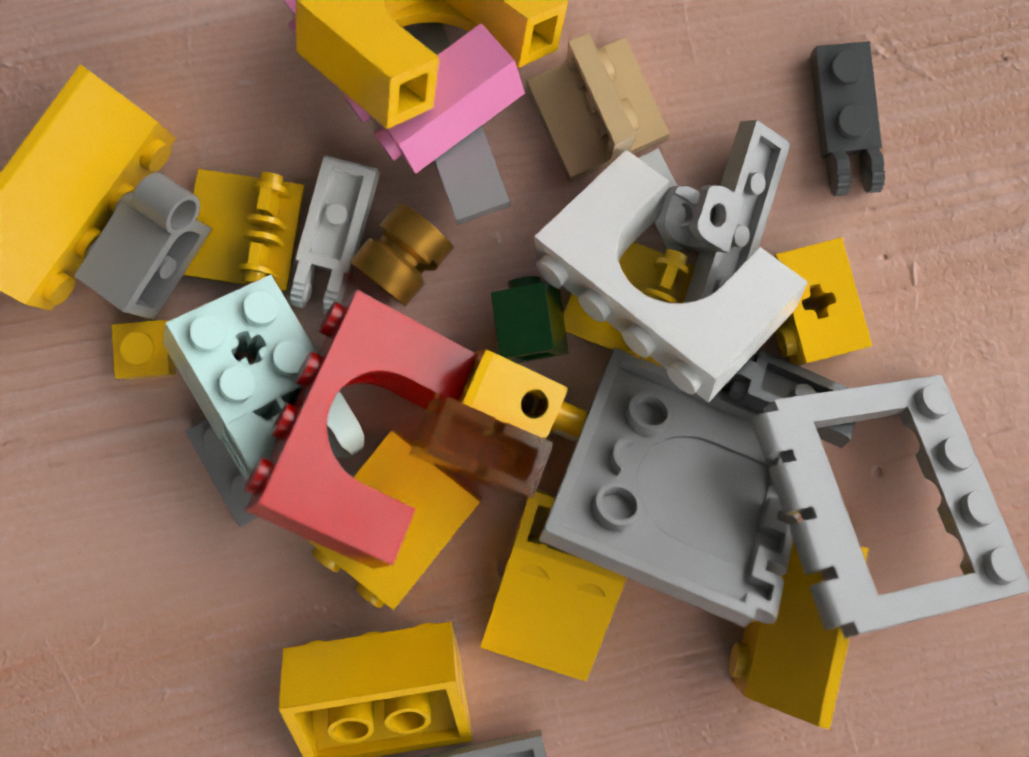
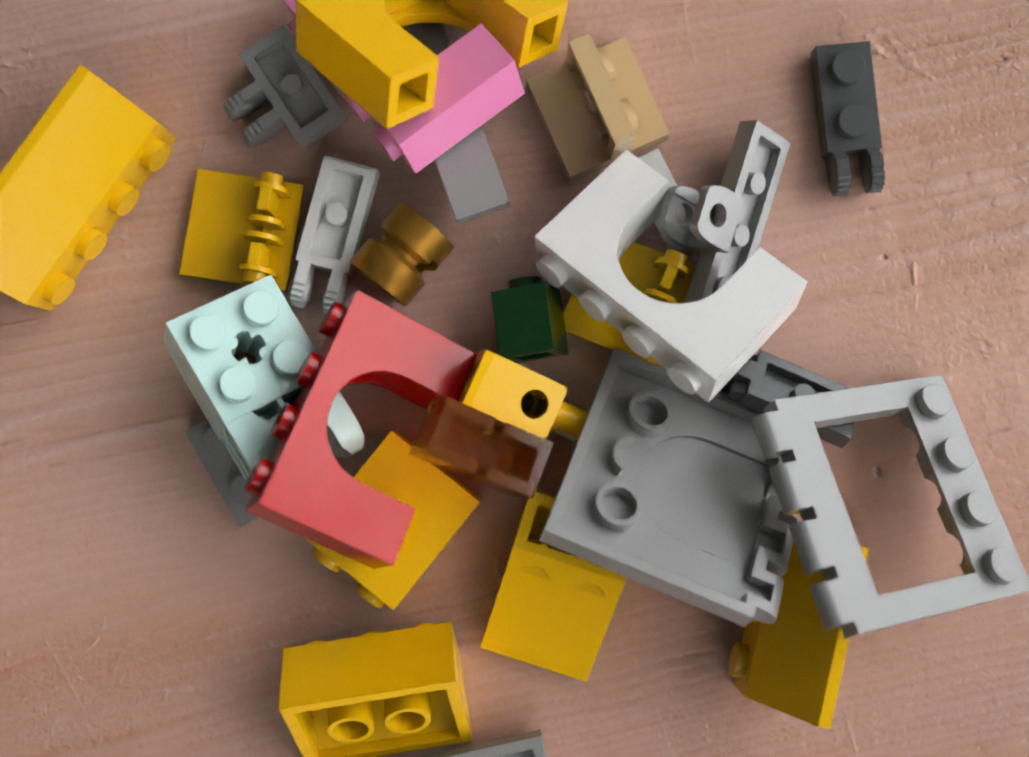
light grey hinge [74,172,212,320] -> none
yellow plate [111,320,177,380] -> none
yellow brick [773,237,873,366] -> none
none -> light grey hinge [223,25,347,149]

